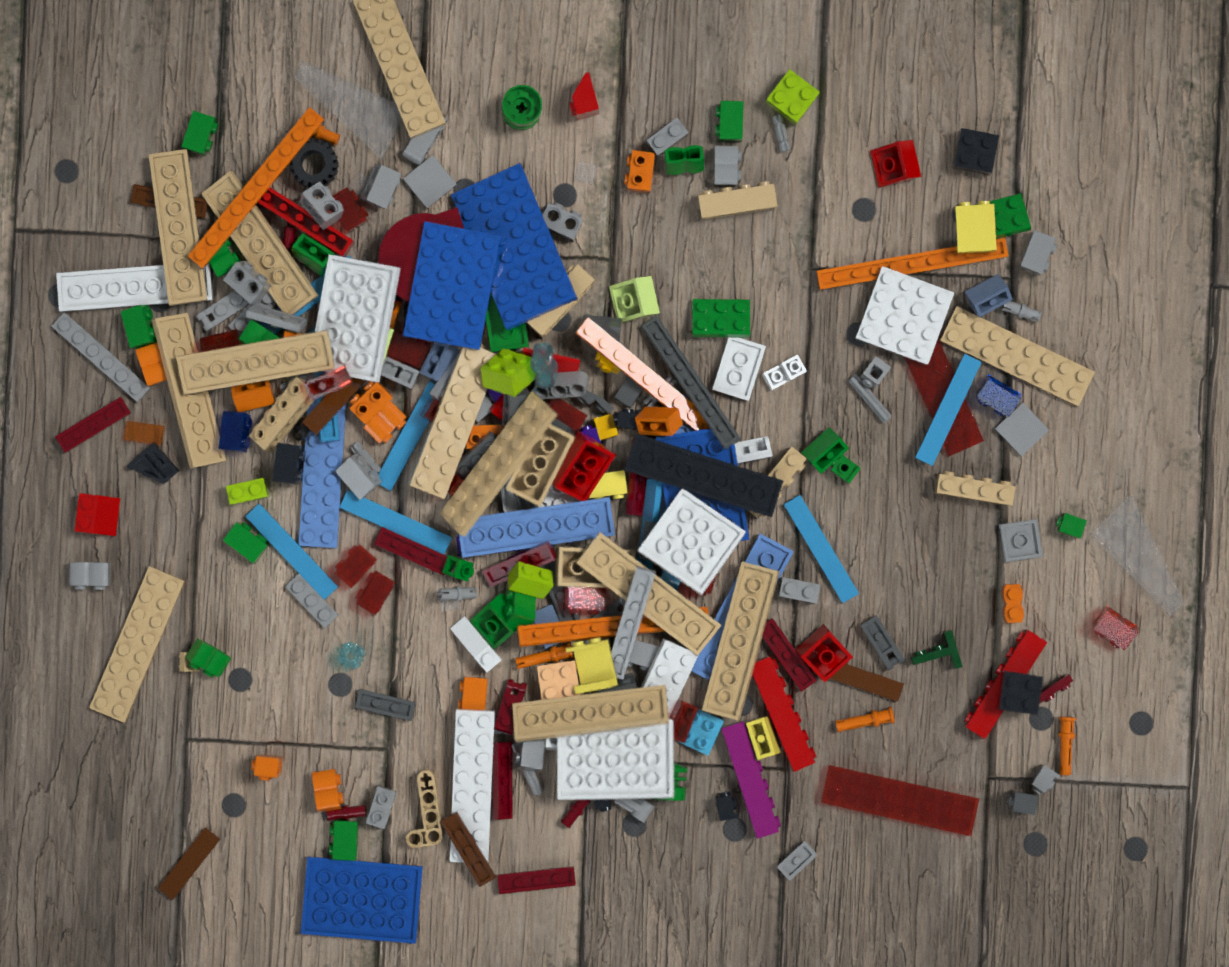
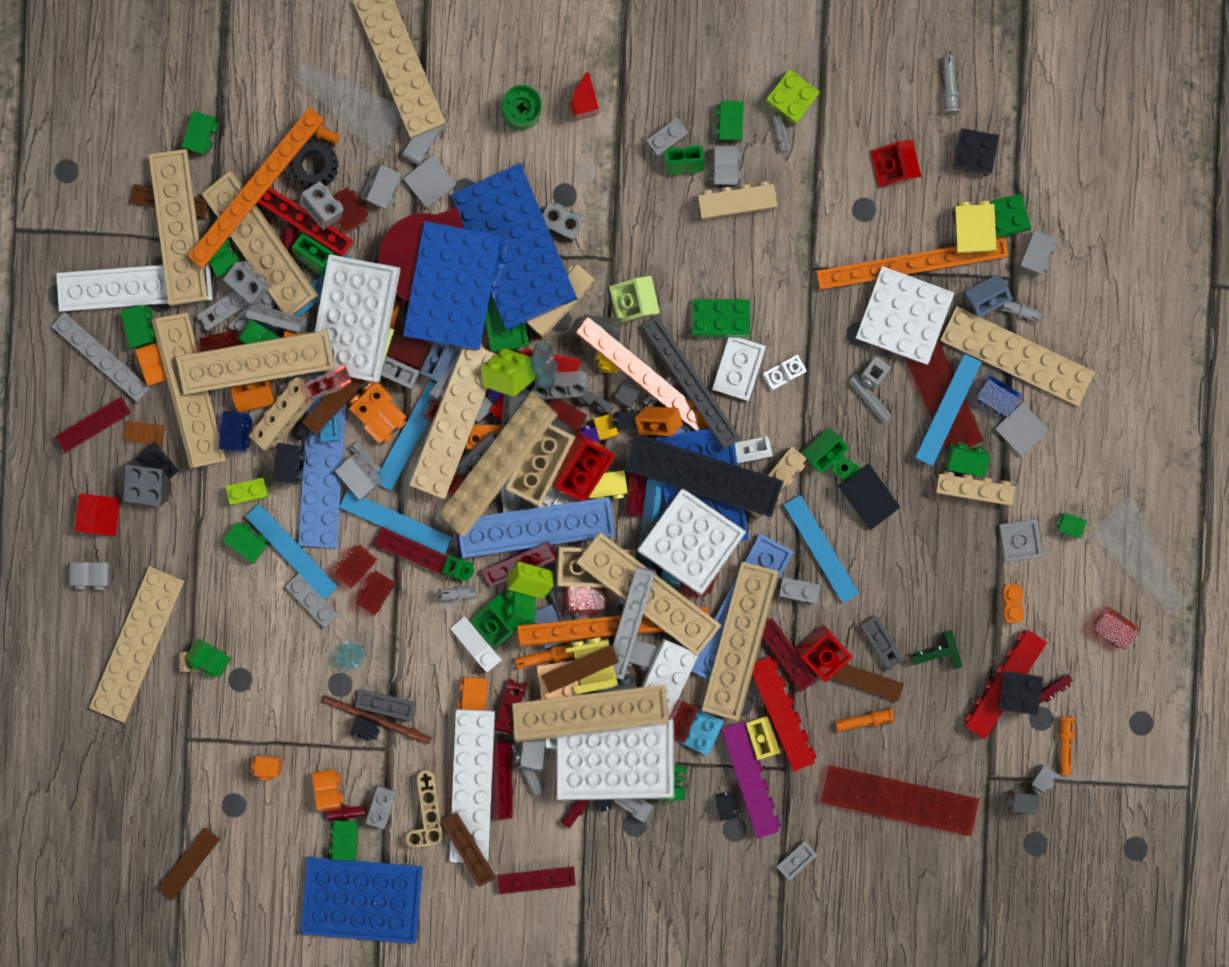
orange brick [624,150,655,193] -> none
none -> black brick [124,459,170,507]
none -> copper bar [322,695,432,744]
none -> black brick [349,716,380,741]
none -> reddish brown tile [541,645,620,693]
none -> black tile [838,463,901,531]
none -> light grey pin [942,55,960,114]
none -> green brick [944,442,990,477]

